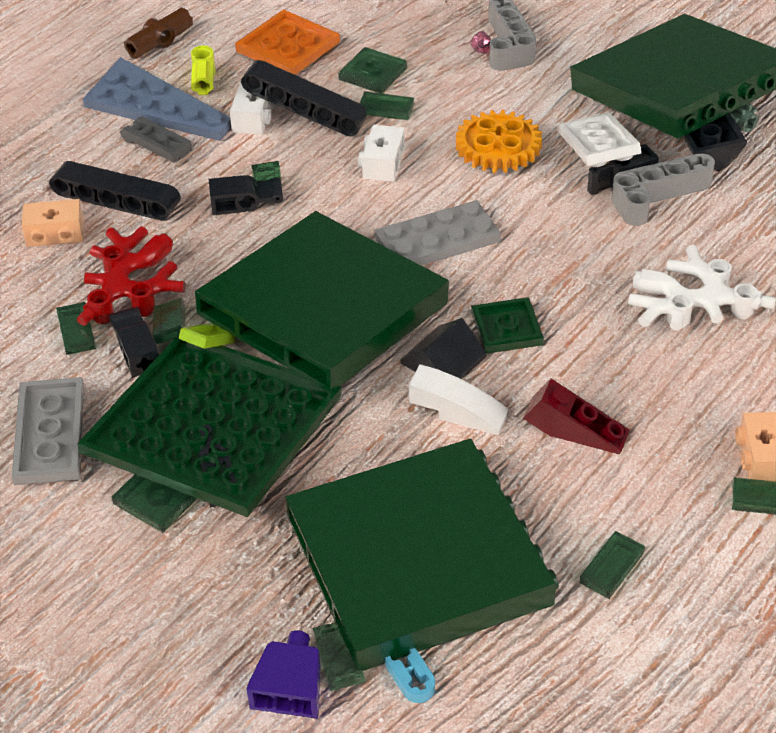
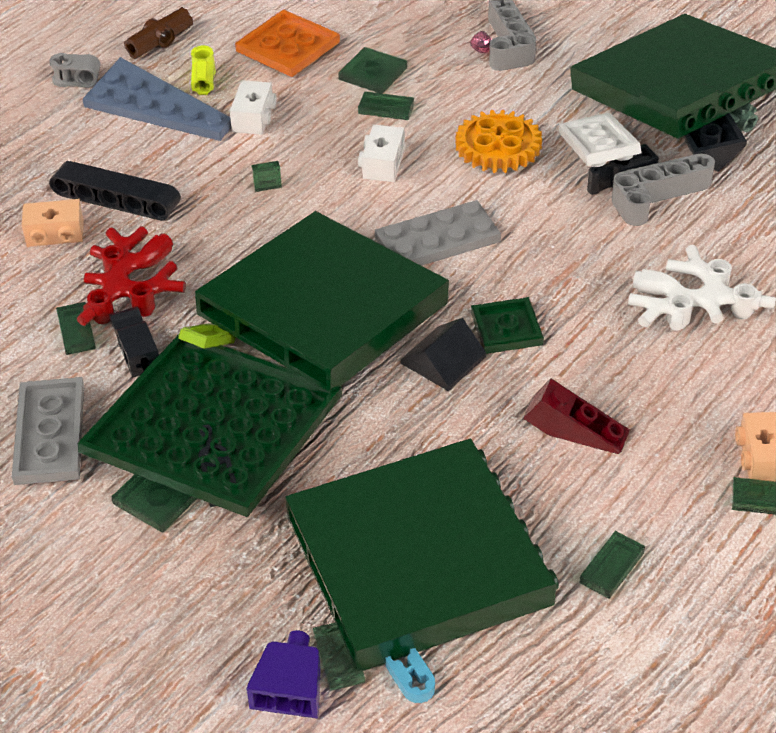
dark grey plate [120,116,192,163] -> none
clear green tile [153,298,185,344] -> none
black piece [209,175,283,215] -> none
black beam [241,60,367,136] -> none
white slope [409,364,509,435] -> none
none -> light grey piece [50,53,101,88]

